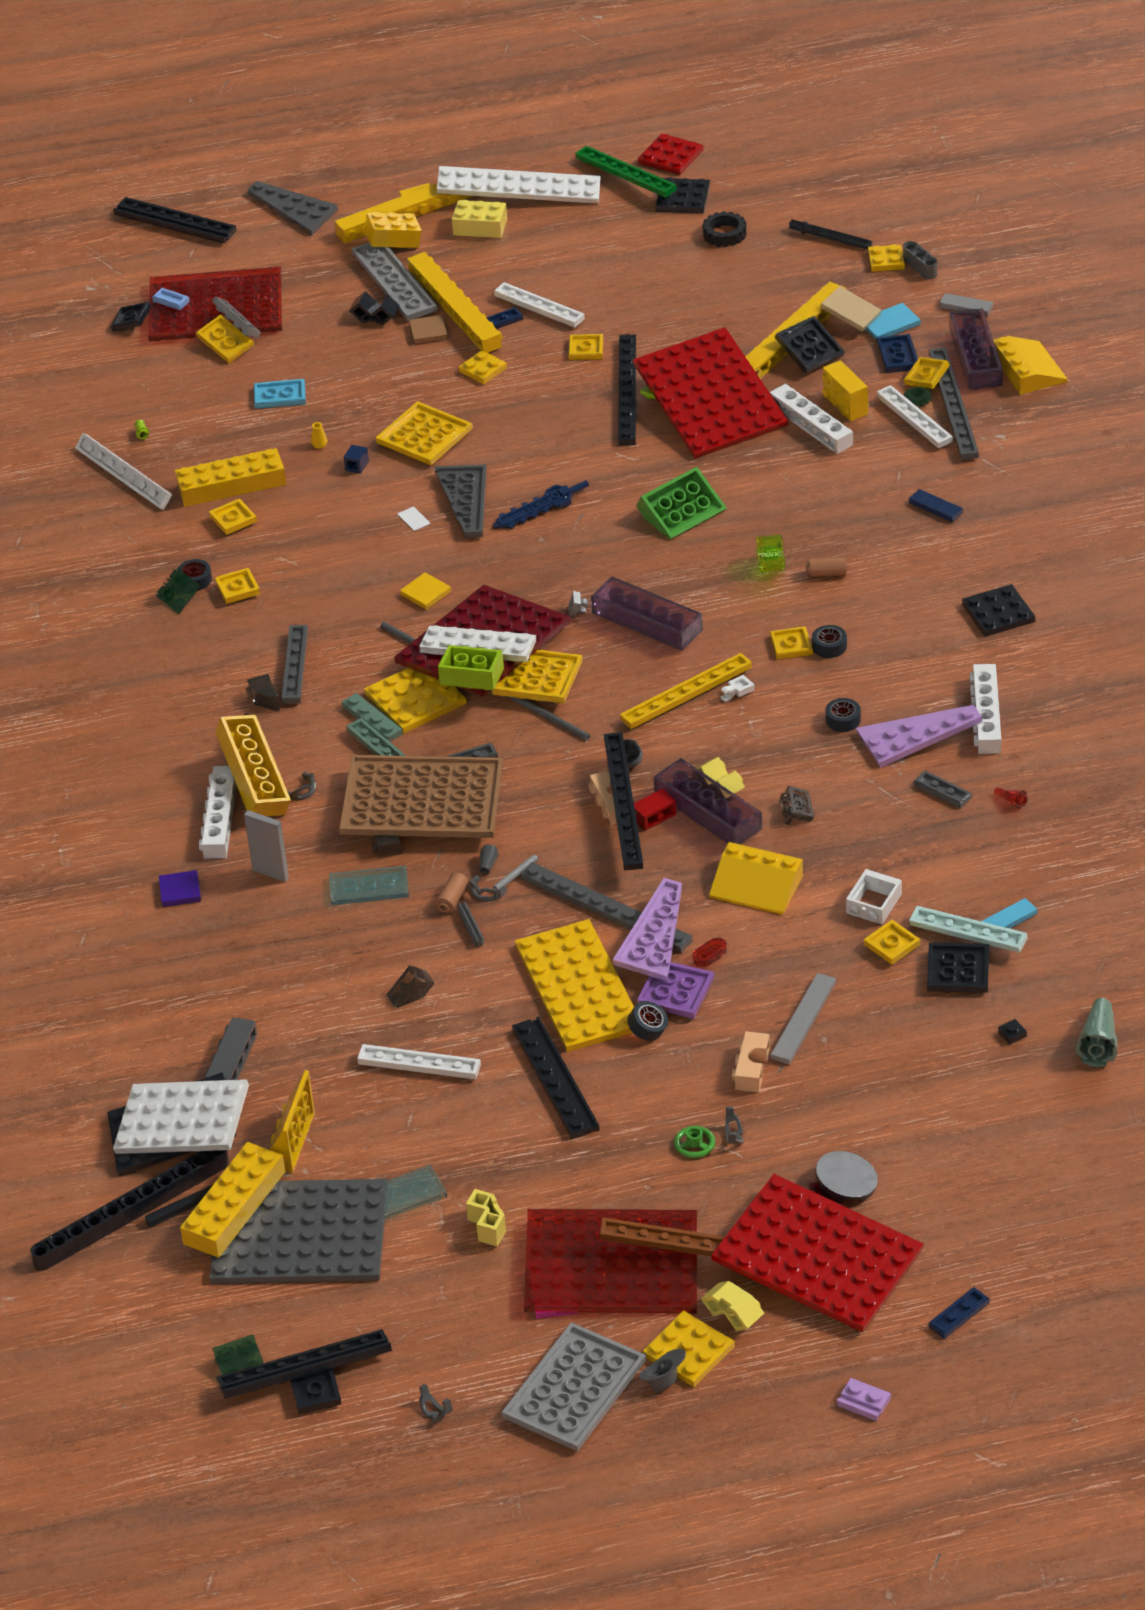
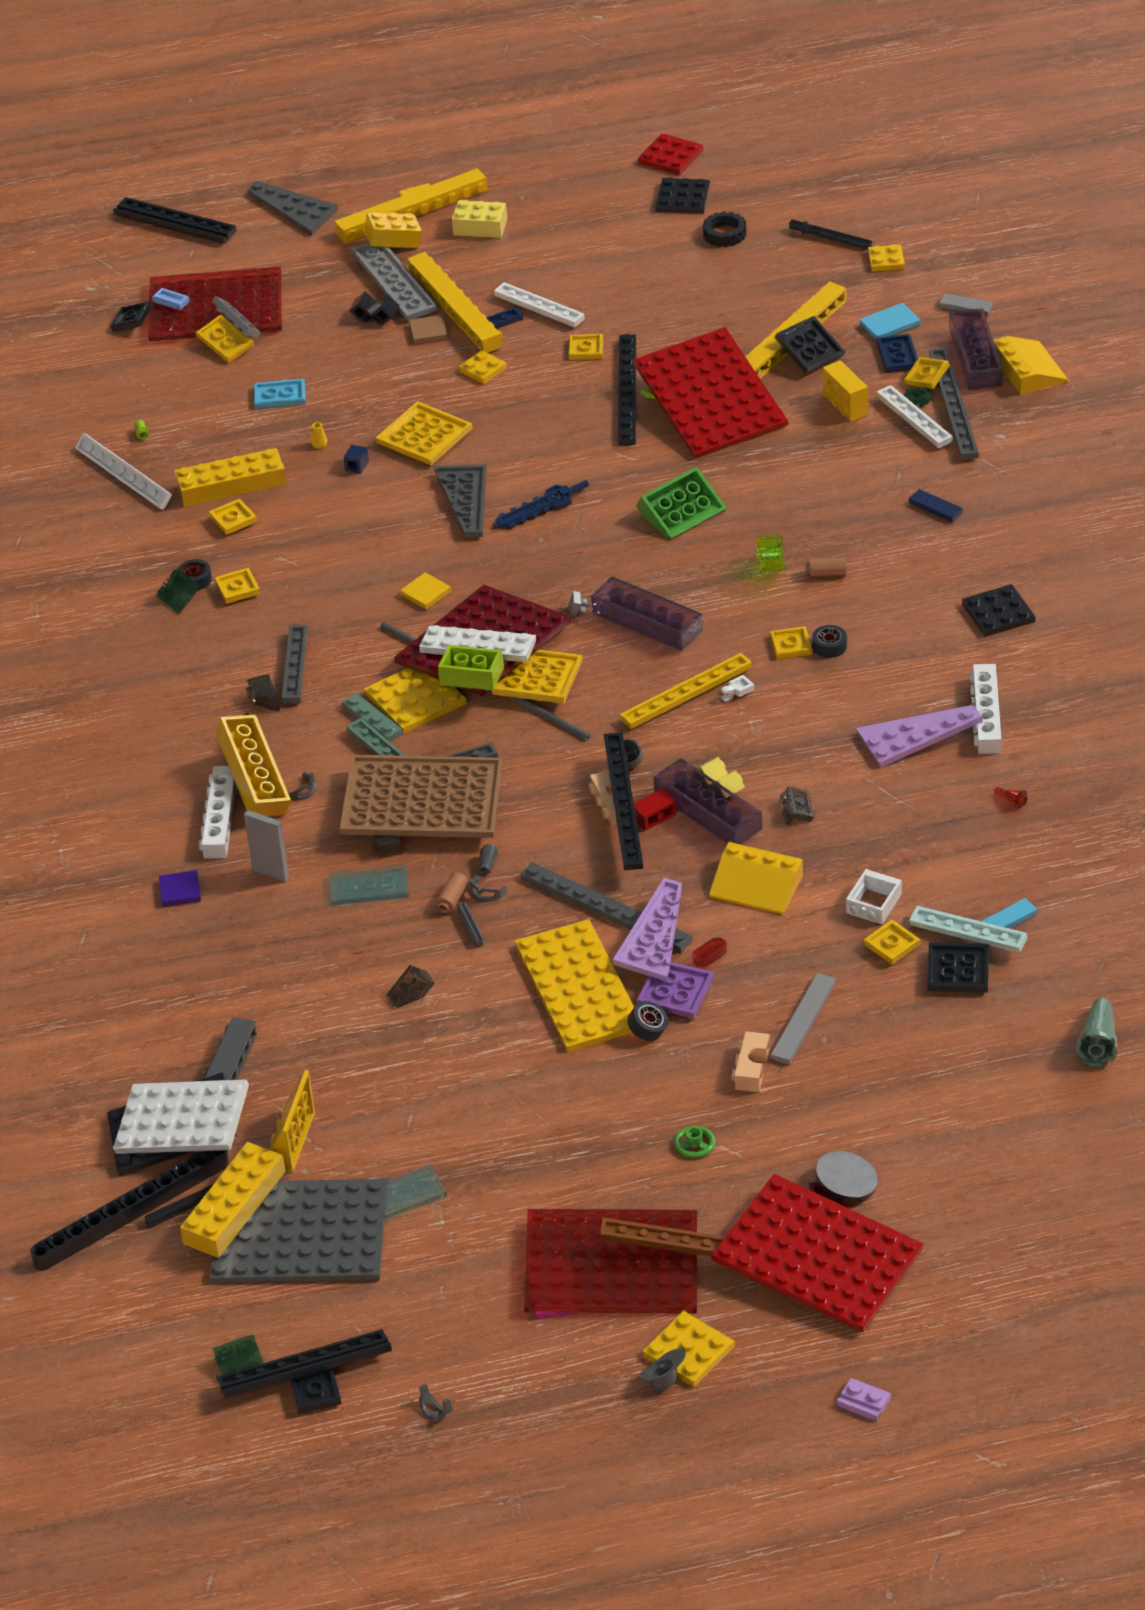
white plate [357,1044,481,1079] -> none
white sticker [397,506,431,531] -> none
white plate [437,166,600,204] -> none
light yellow brick [466,1189,506,1247] -> none
light grey bar [493,854,538,890] -> none
light grey plate [502,1322,646,1452] -> none
black plate [512,1016,600,1139] -> none
green plate [575,145,677,198] -> none
light yellow brick [701,1281,764,1331] -> none
dark grey helmet [725,1106,744,1144] -> none
white brick [770,384,853,454] -> none
tan tile [820,286,882,332] -> none
black wheel [825,698,861,732] -> none
dark grey beam [903,241,937,279] -> none
dark grey tile [914,771,972,809] -> none
dark blue tile [929,1287,990,1339] -> none
black plate [998,1019,1027,1045] -> none

